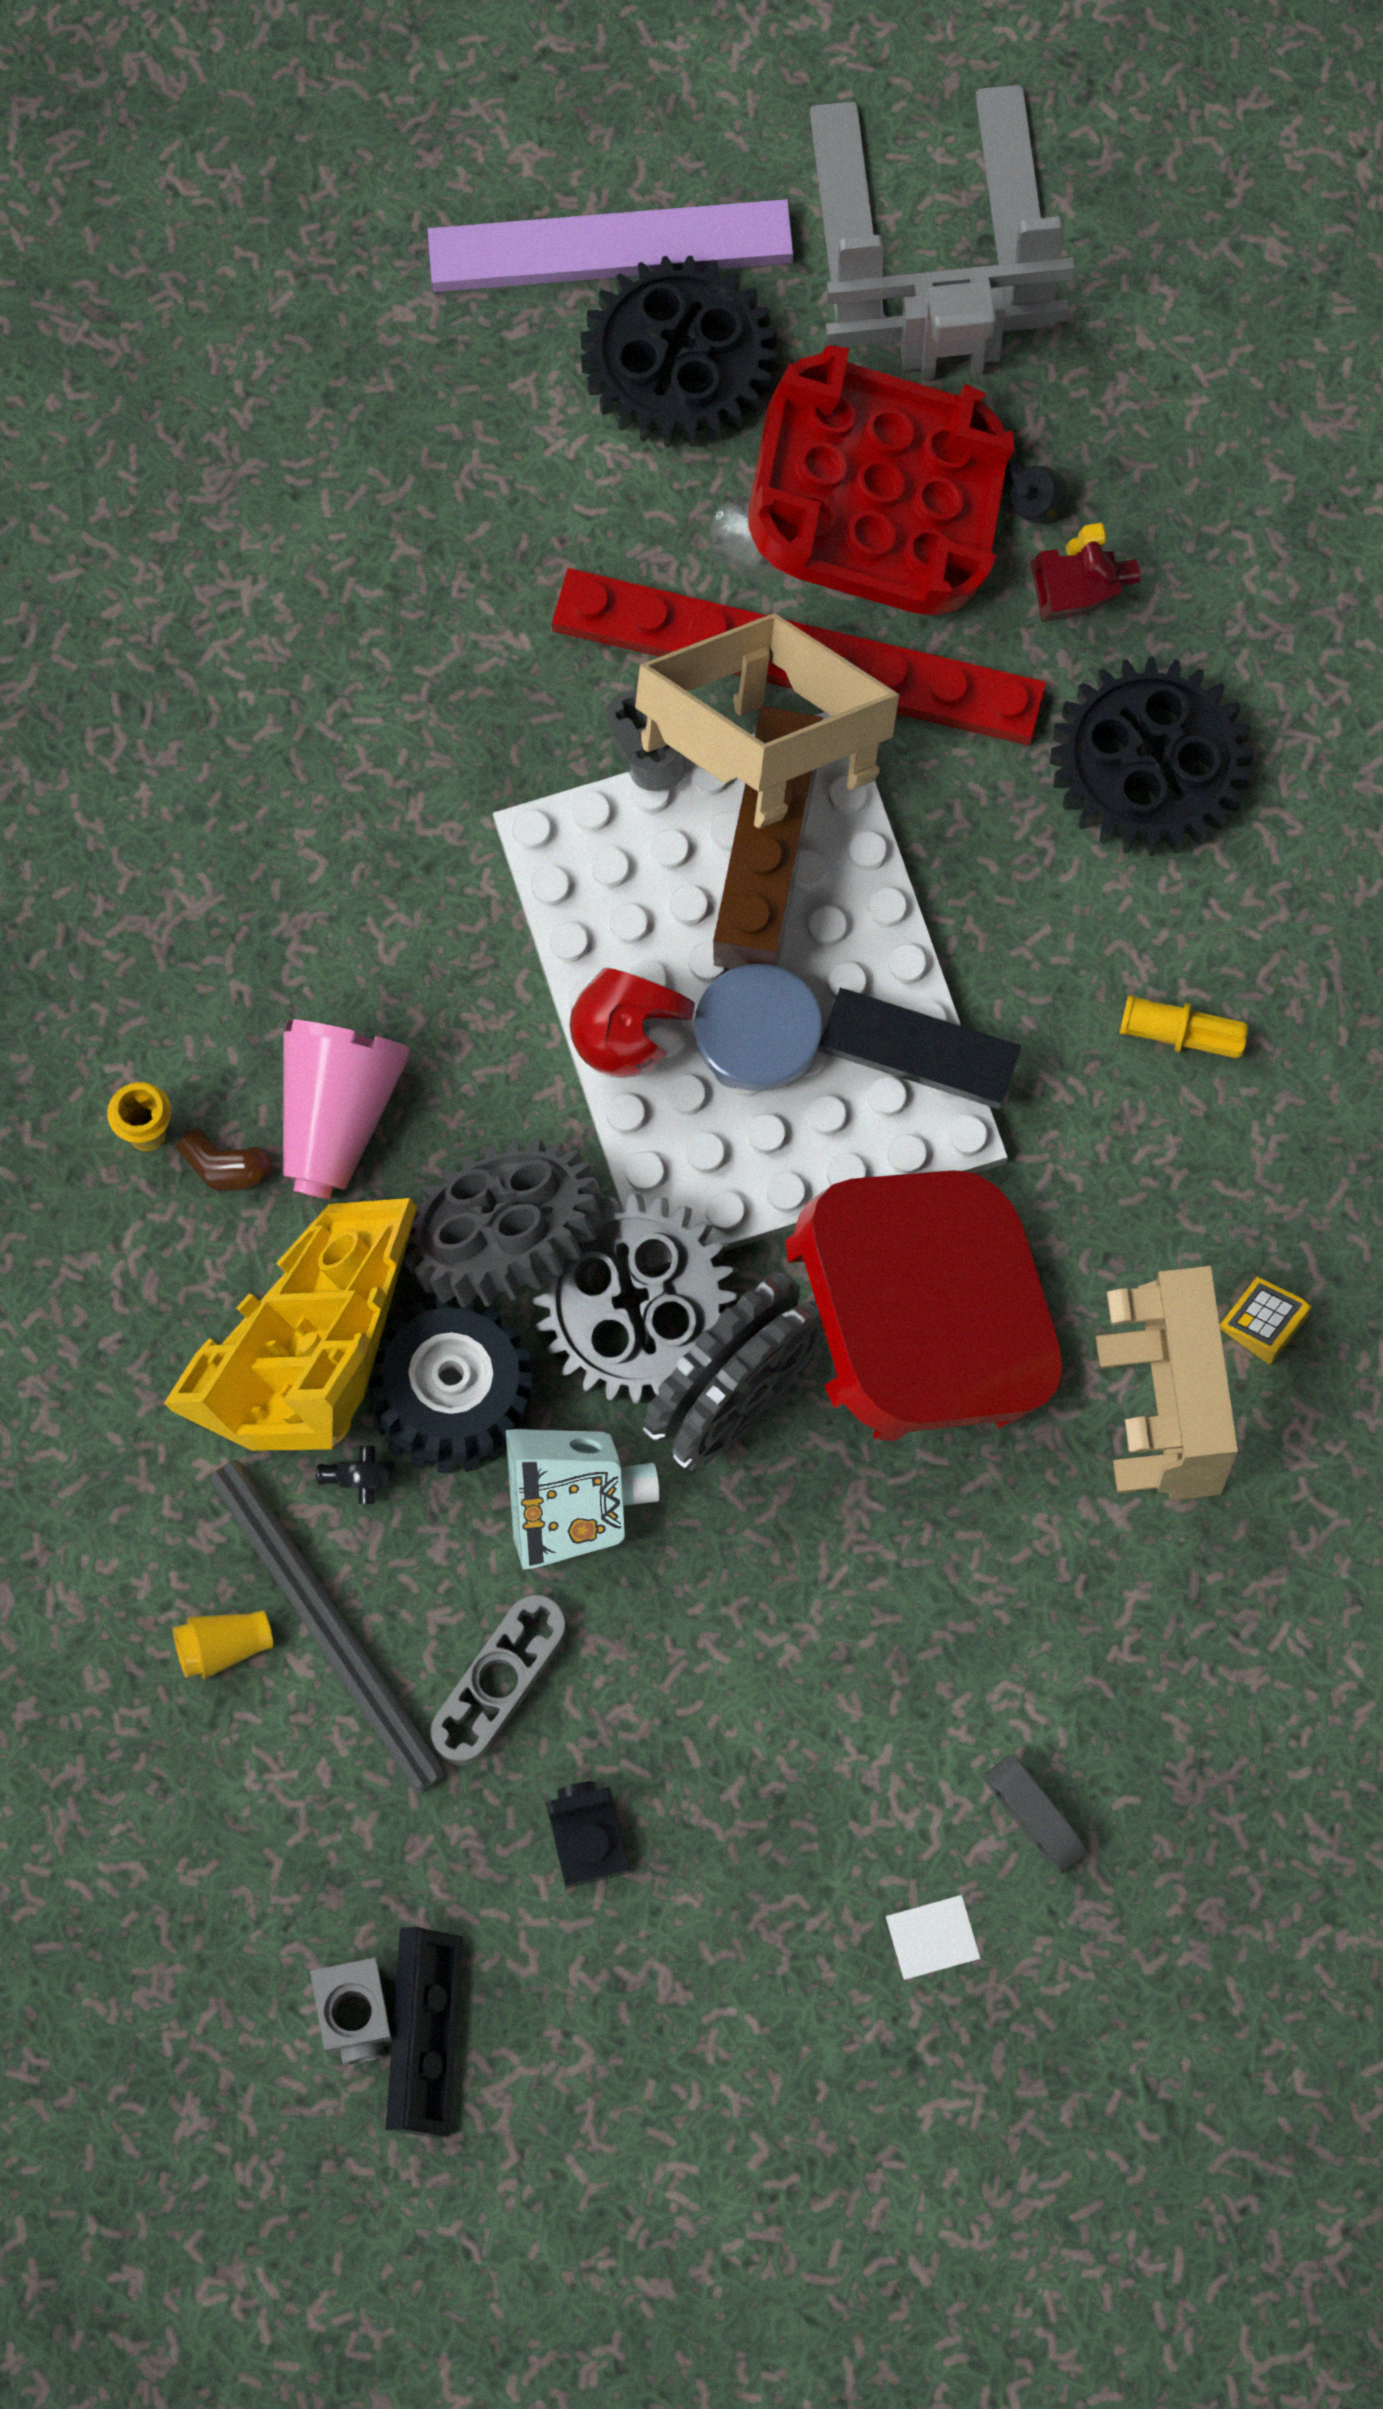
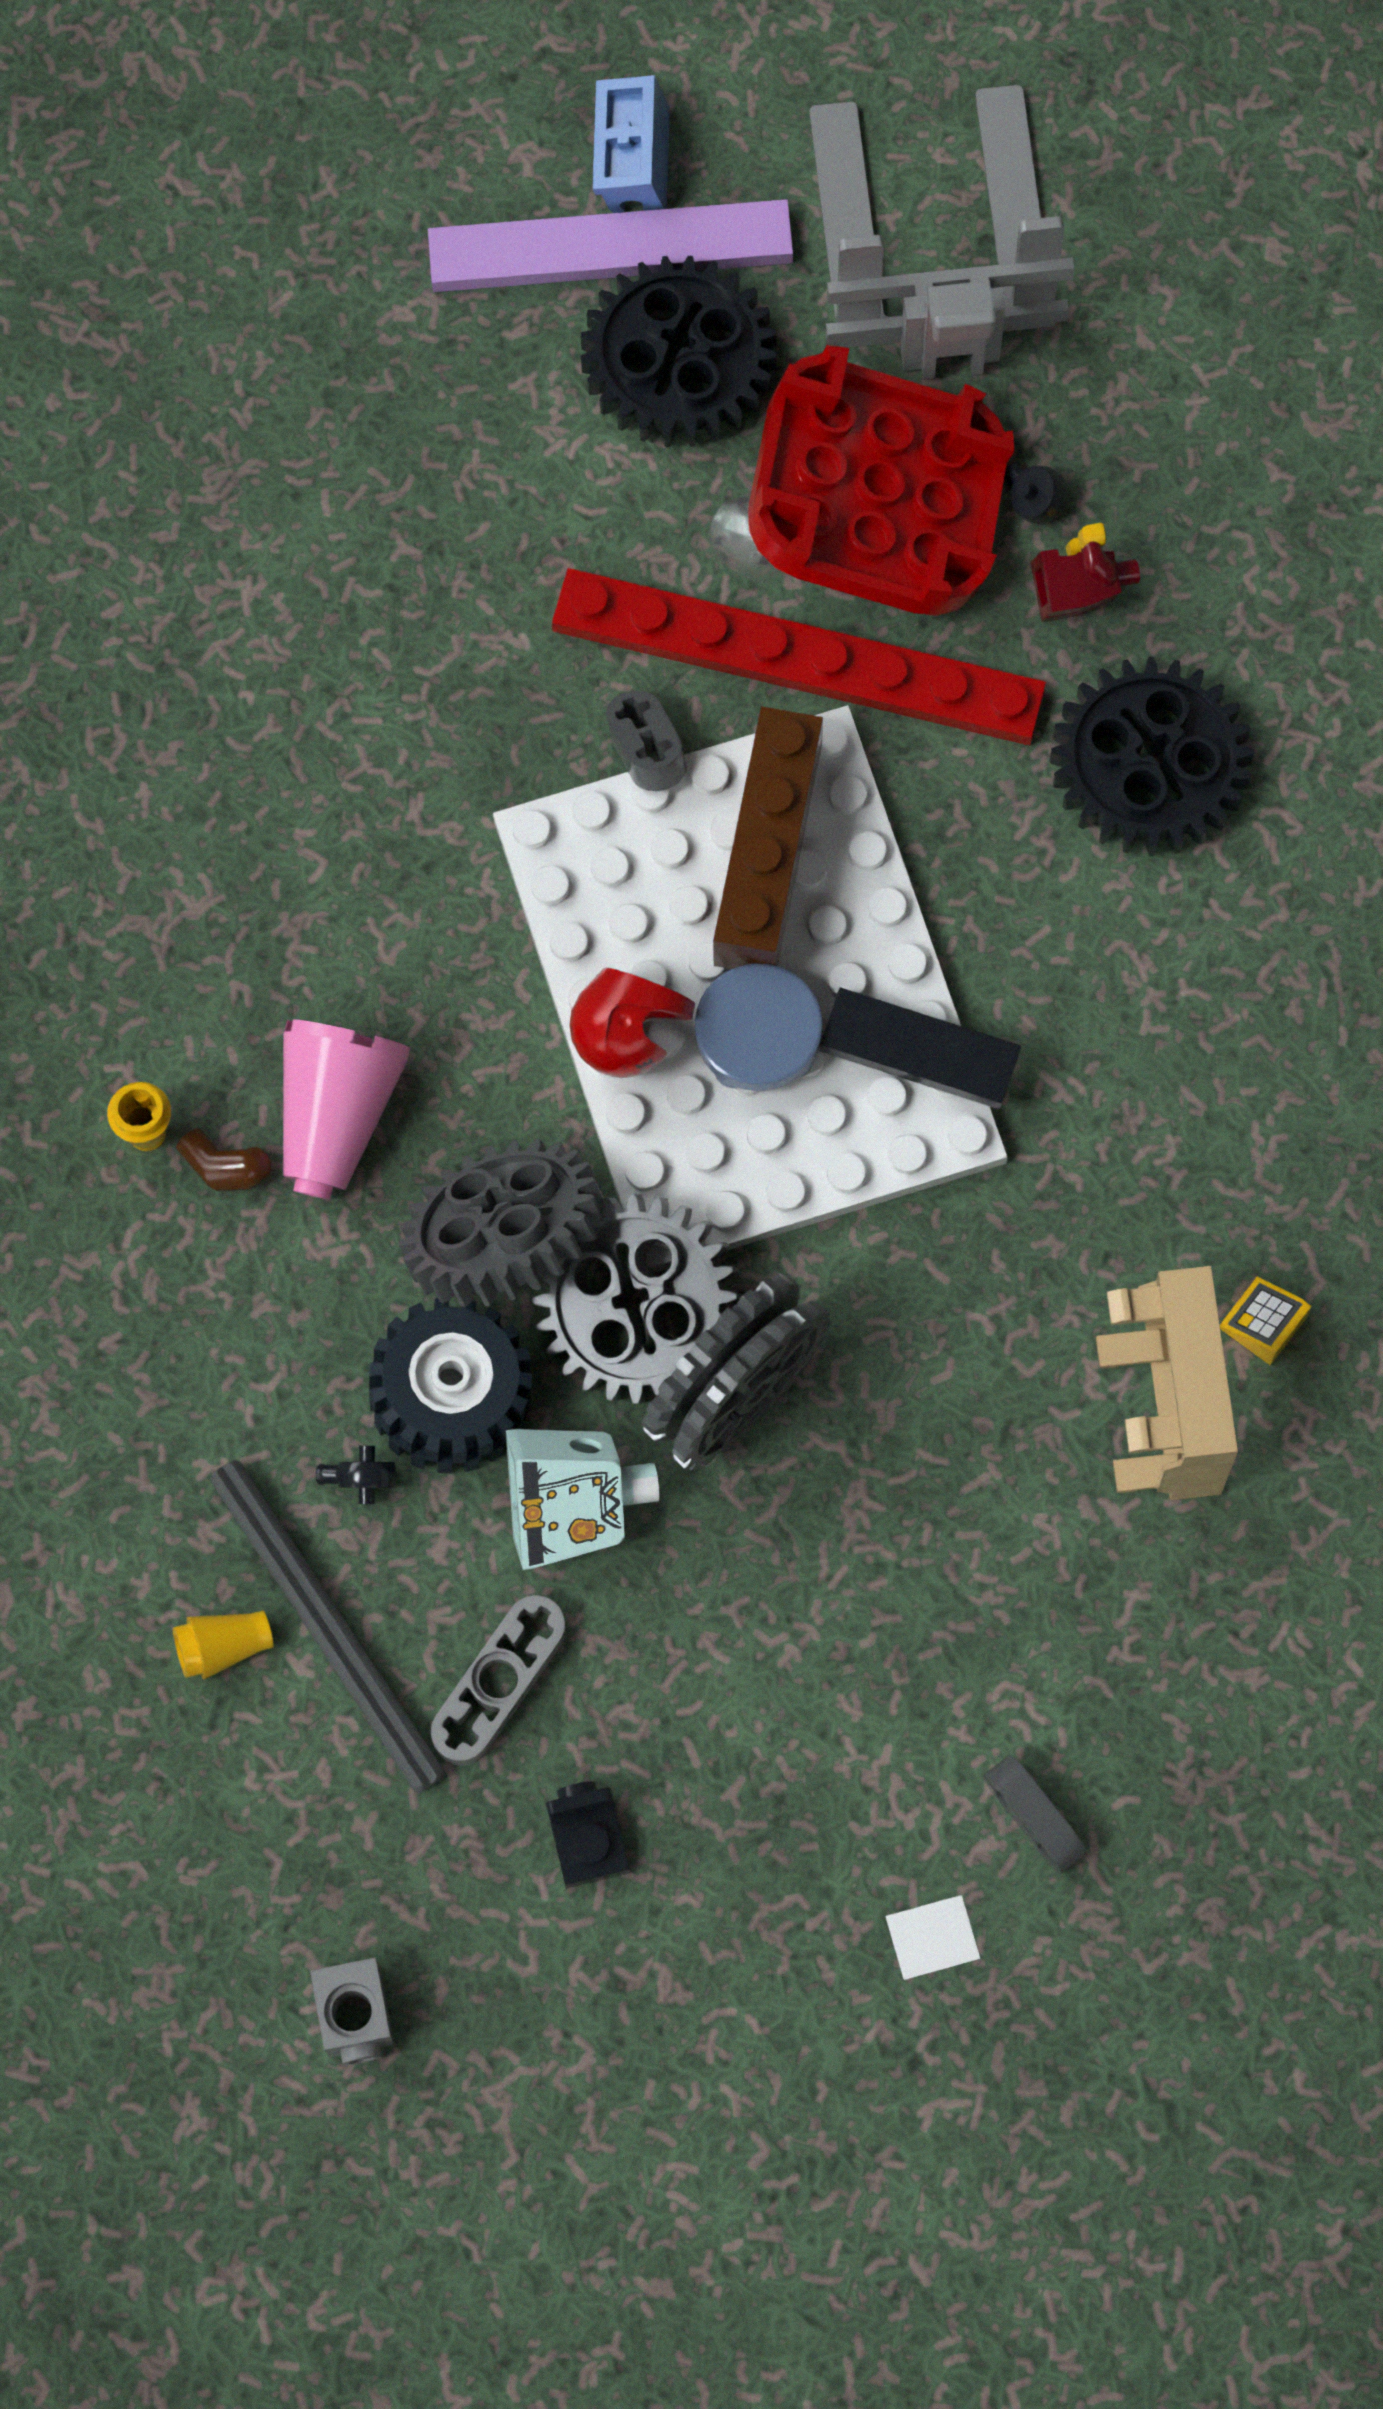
yellow wedge [164,1198,418,1451] -> none
black tile [386,1927,463,2138] -> none
tan piece [635,613,899,829] -> none
red tile [785,1170,1062,1441] -> none
yellow axle [1119,995,1249,1058] -> none
none -> medium blue hinge [593,75,670,213]

